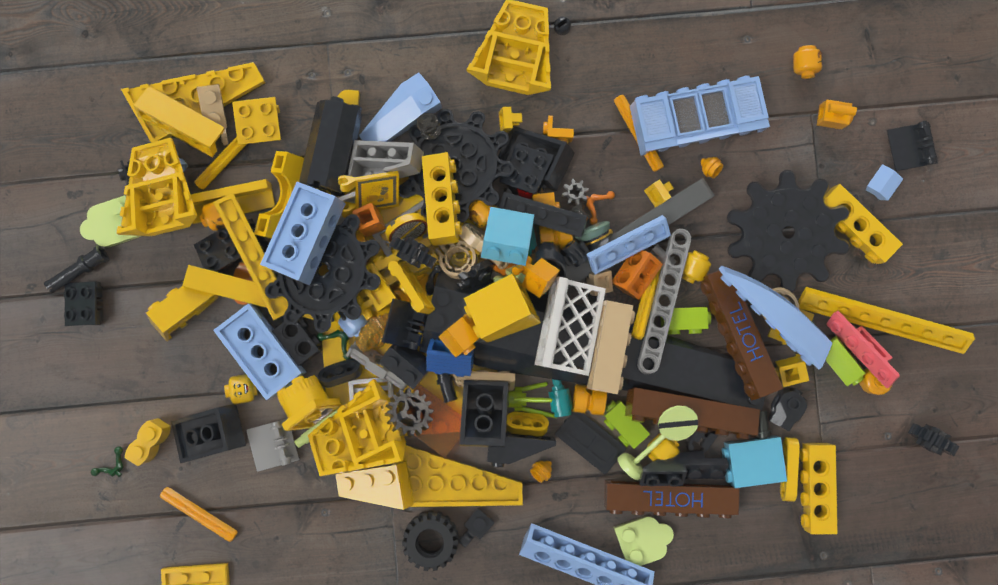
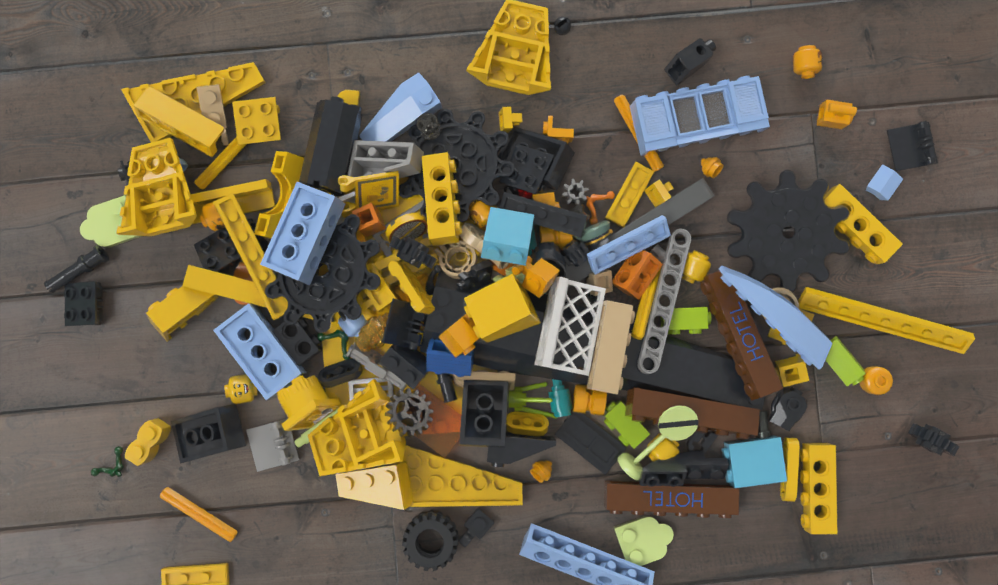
coral bracket [827,311,900,388] -> none
none -> yellow tile [605,162,654,228]
none -> black torso [664,38,716,86]

